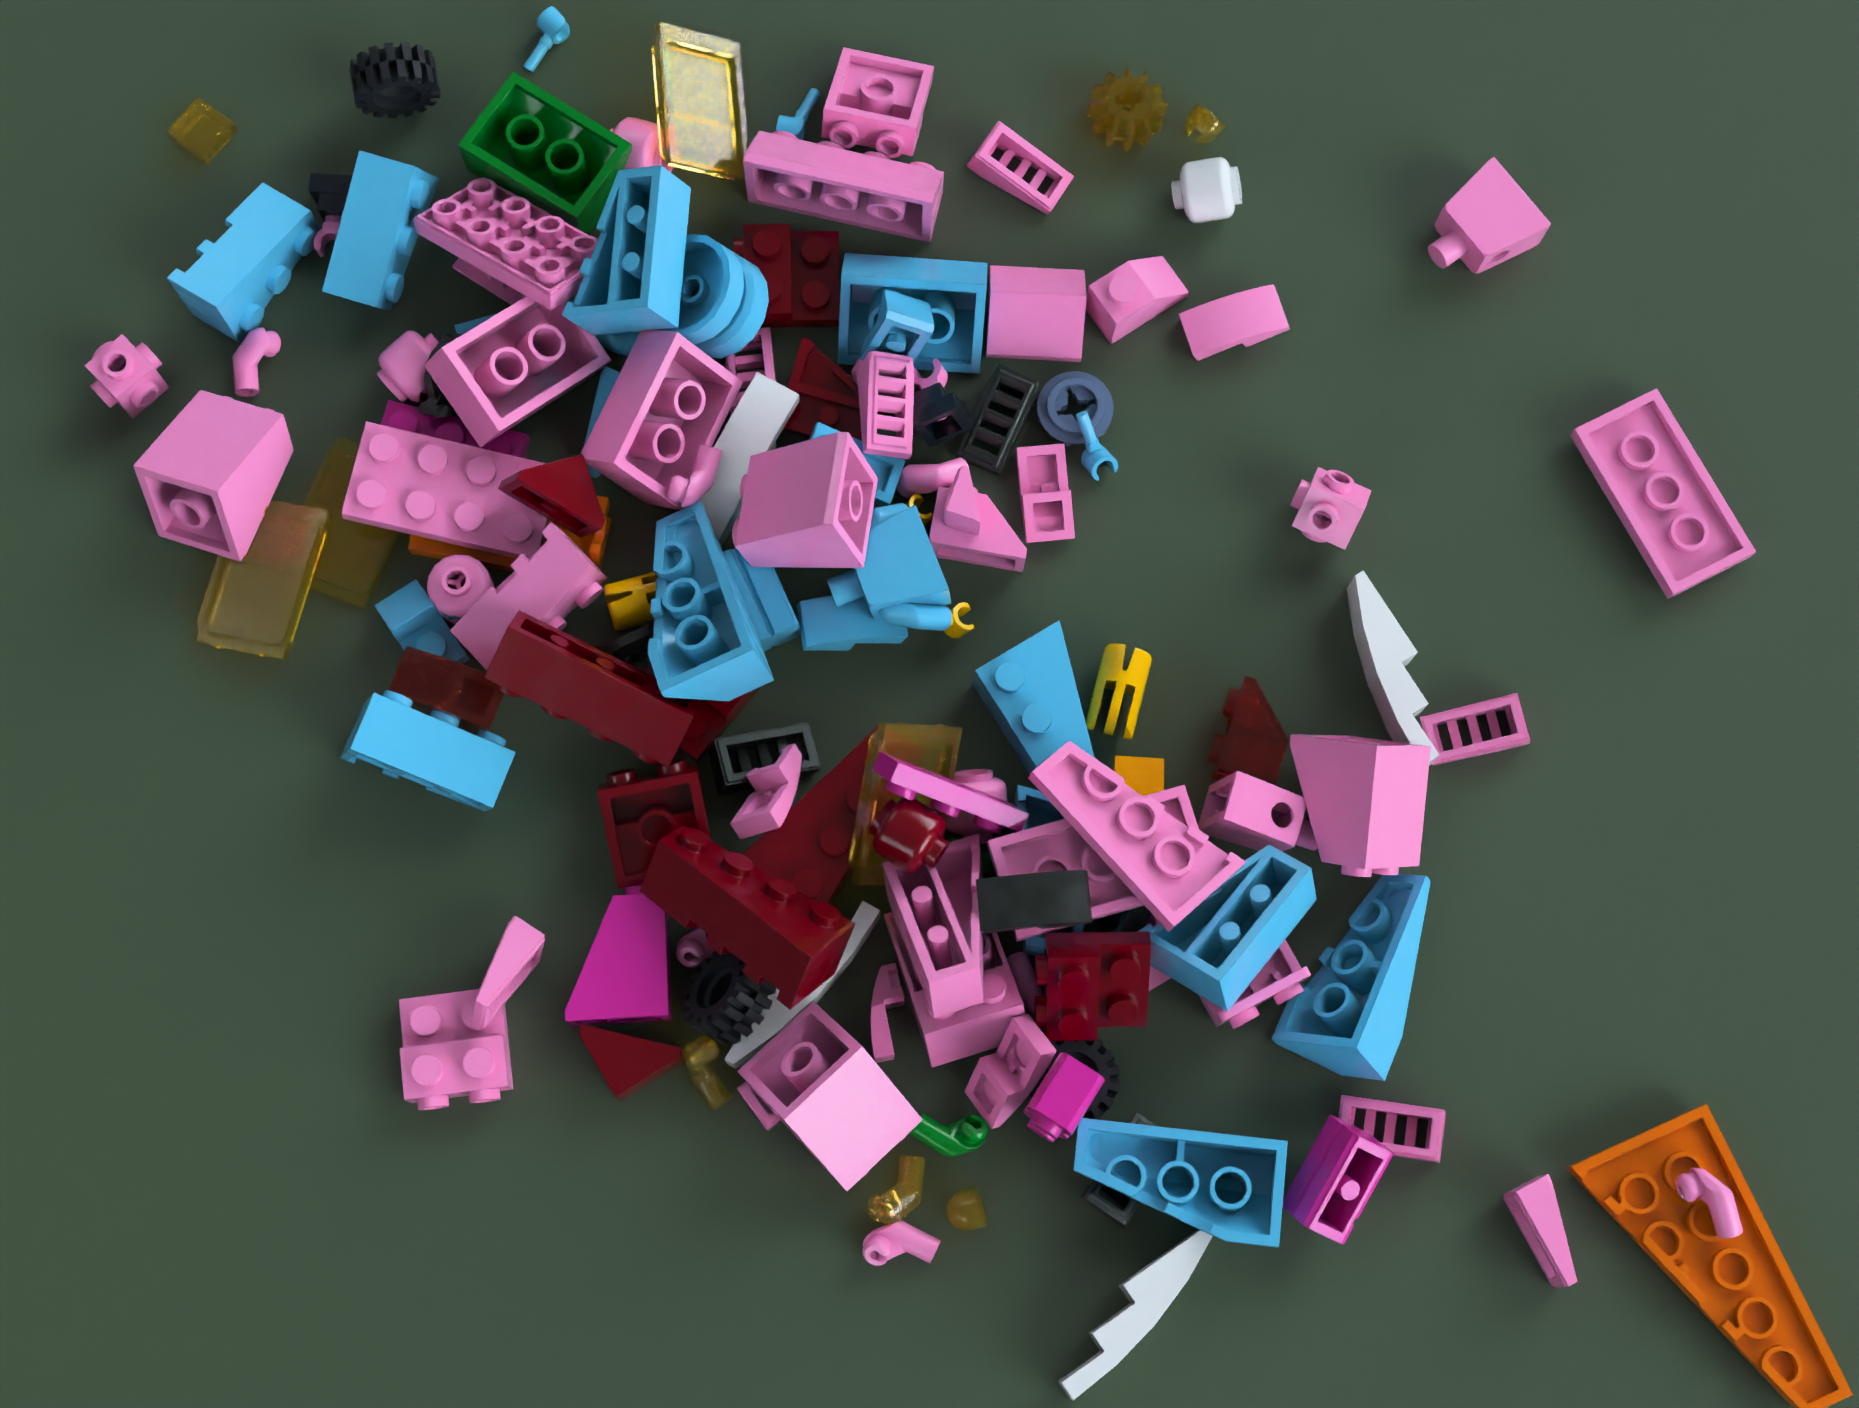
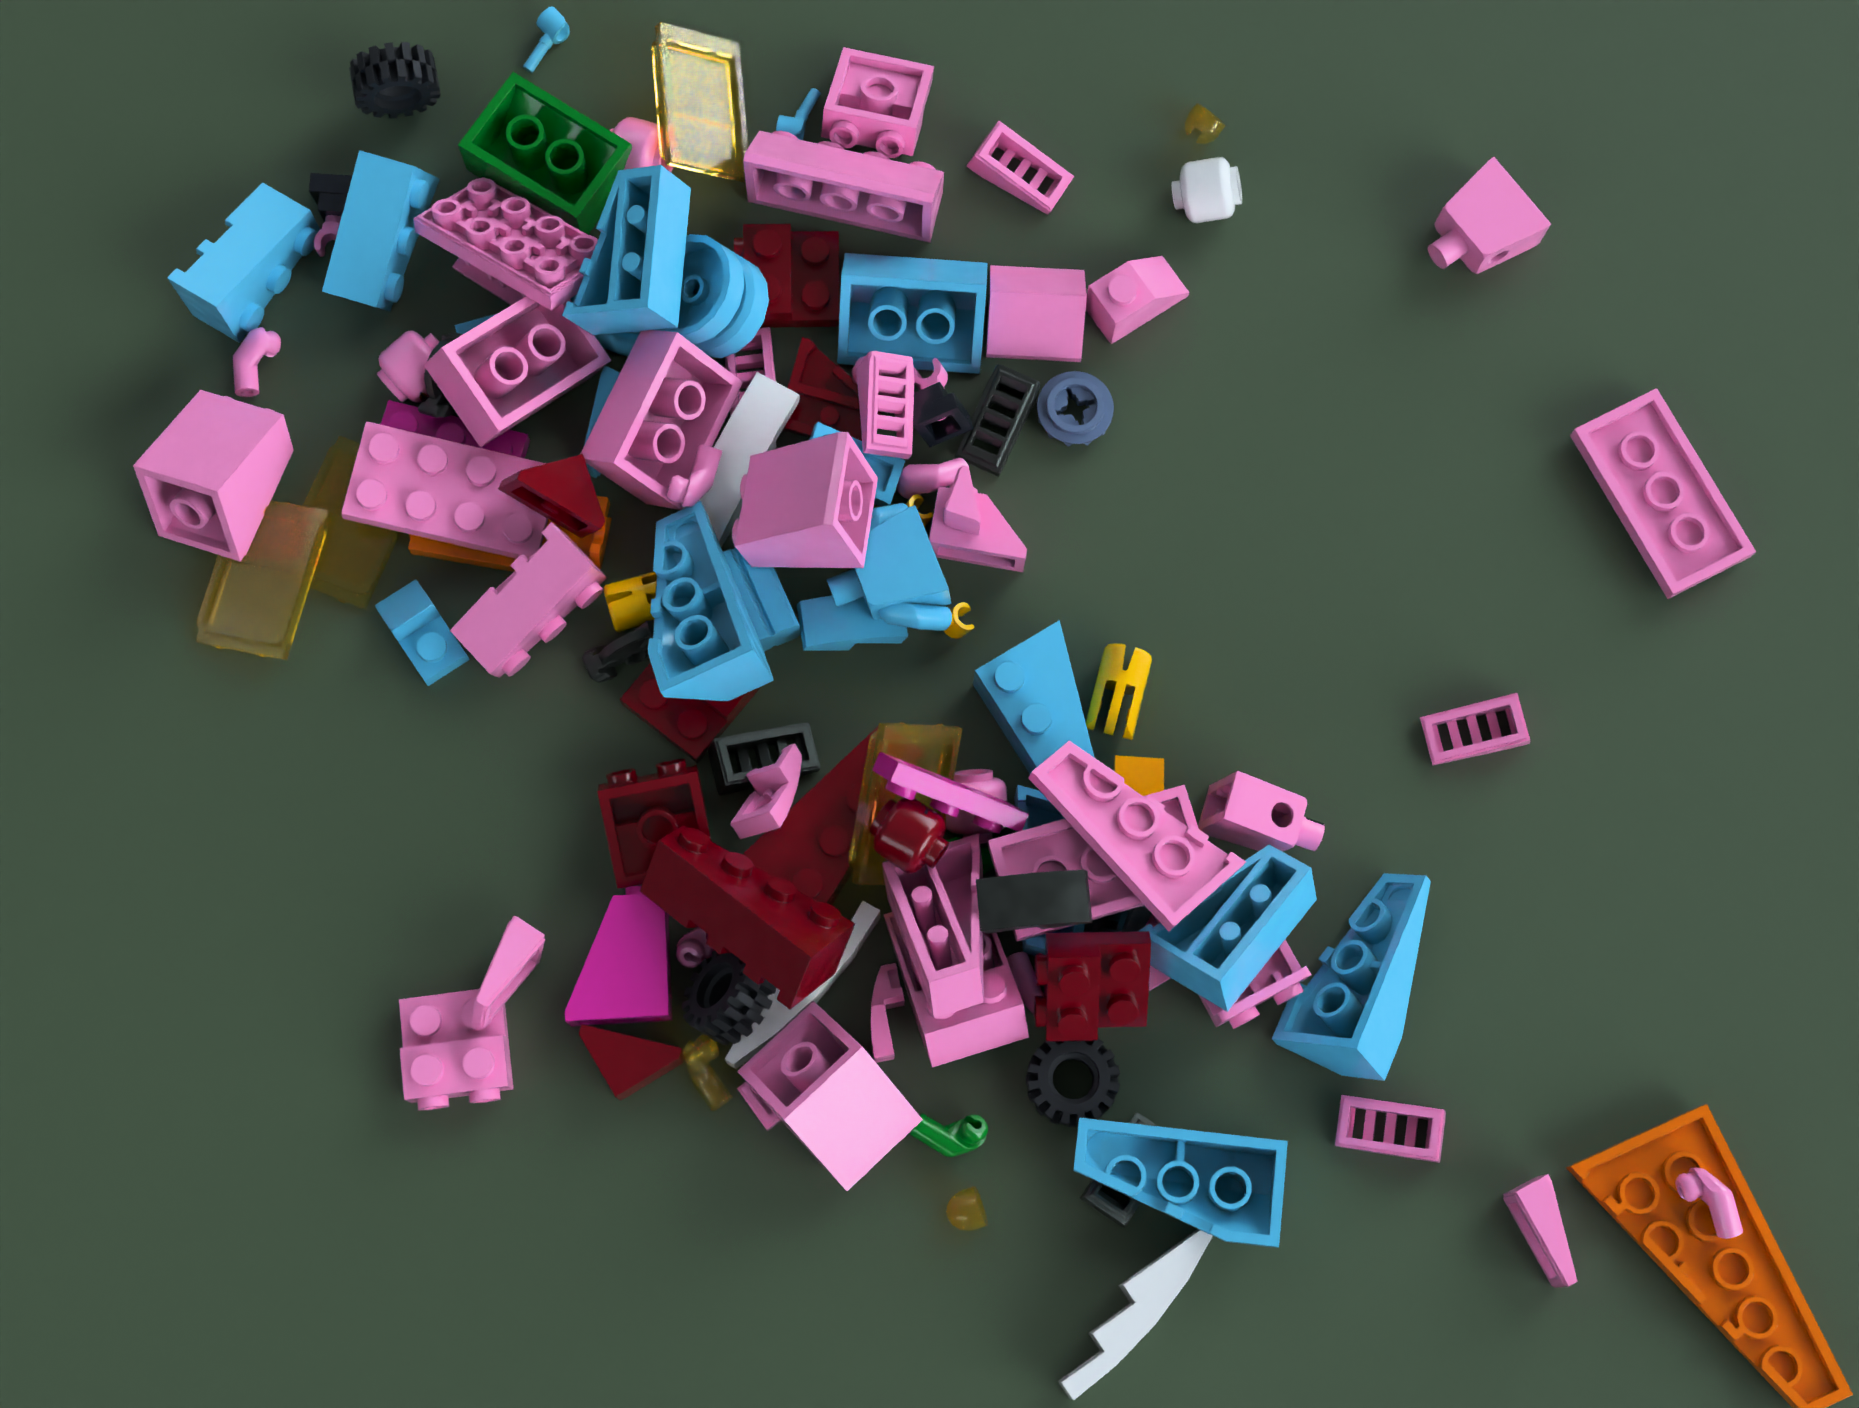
bright pink brick [84,334,170,419] -> none
clear yellow tile [167,97,238,164] -> none
medium azure wedge [340,690,516,811] -> none
clear red slope [388,646,504,731] -> none
bright pink head [427,554,495,624] -> none
dark red brick [484,610,701,767] -> none
medium azure slope [860,289,934,361] -> none
bright pink arm [862,1220,941,1266] -> none
clear yellow arm [867,1155,925,1225] -> none
bright pink slope [964,1014,1057,1129] -> none
bright pink slope [1015,443,1075,543] -> none
dark pink brick [1023,1052,1105,1143] -> none
medium azure hand [1076,411,1118,481] -> none
clear yellow gear [1087,66,1168,152] -> none
bright pink slope [1179,284,1290,361] -> none
clear red slope [1207,676,1289,785] -> none
dark pink brick [1282,1115,1394,1245] -> none
bright pink slope [1289,734,1431,877] -> none
bright pink brick [1290,467,1372,550] -> none
white slope [1347,570,1440,766] -> none

